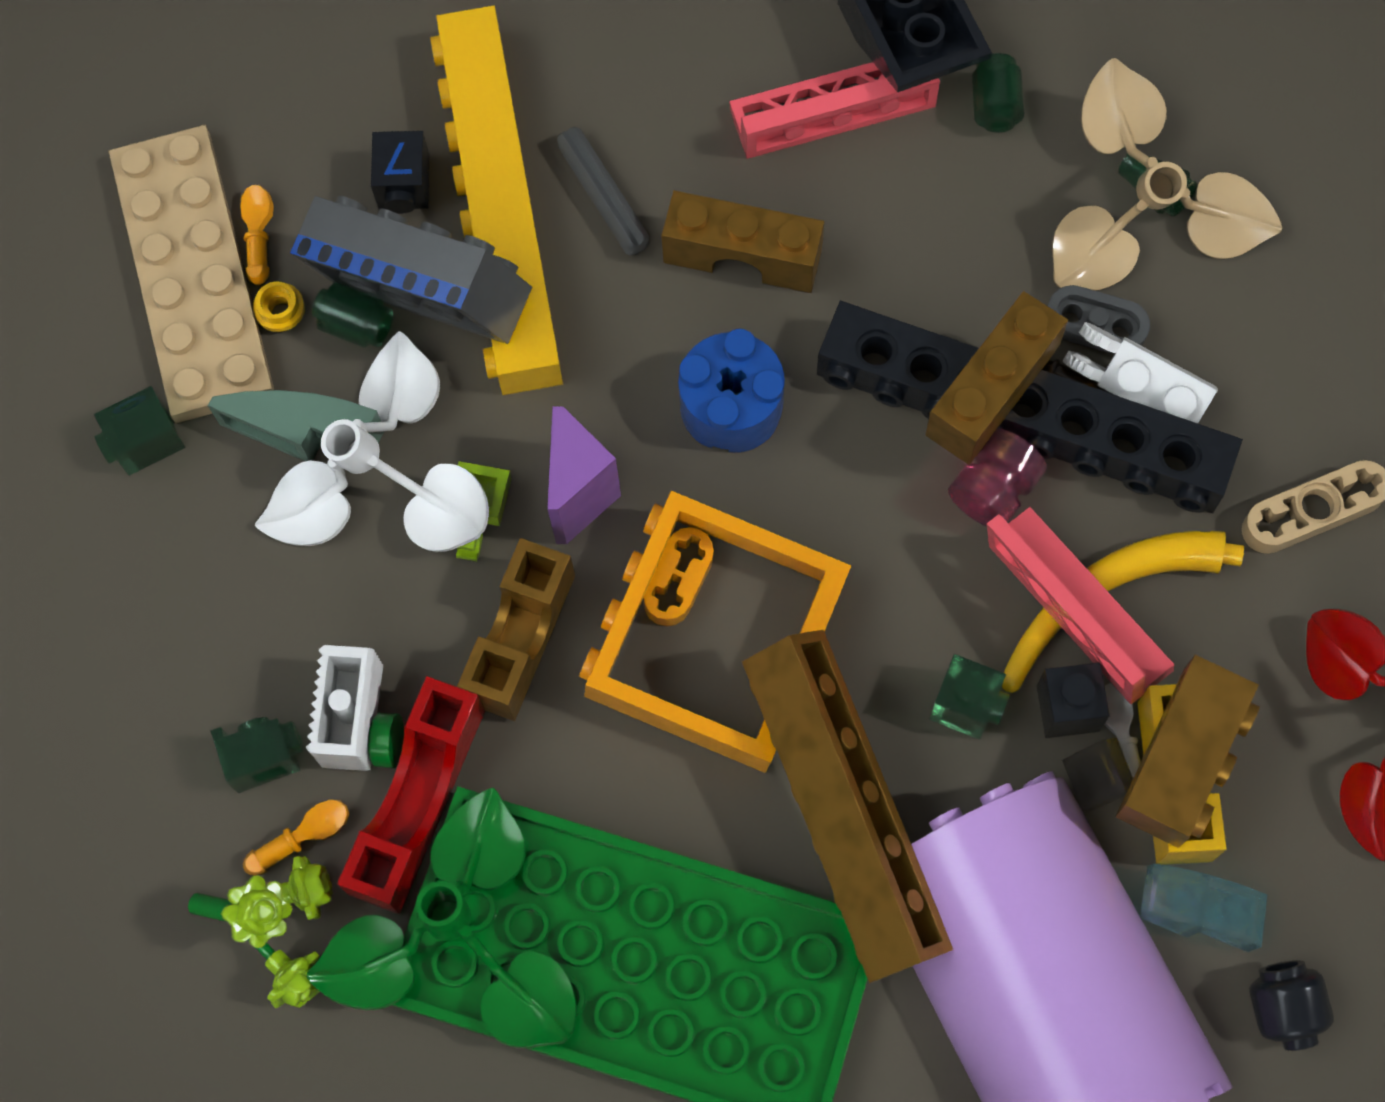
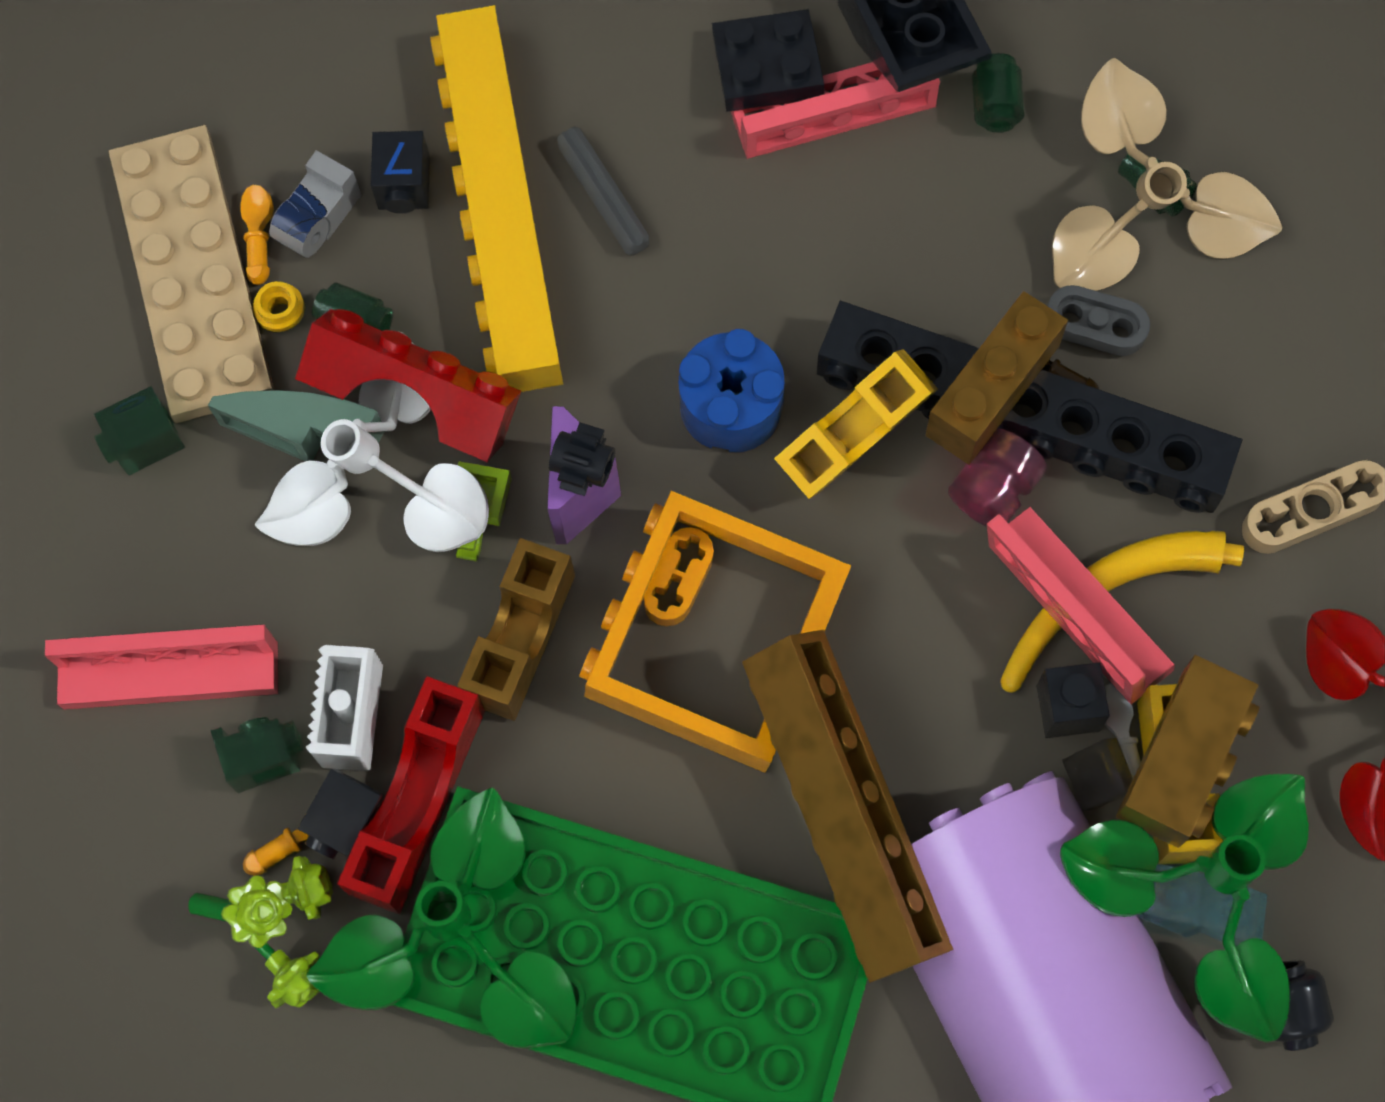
dark grey brick [290,196,532,344] -> none
green tile [368,713,405,768] -> none
pearl gold arch [661,190,824,293] -> none
clear green brick [929,654,1010,740] -> none
white hinge [1063,322,1218,423] -> none
none -> coral fence [45,624,278,710]
none -> light grey leg [269,150,362,258]
none -> red arch [295,309,522,462]
none -> black brick [298,768,384,859]
none -> black gear [549,422,616,496]
none -> black plate [712,9,824,112]
none -> yellow arch [774,349,938,499]
none -> green plant [1060,774,1309,1043]

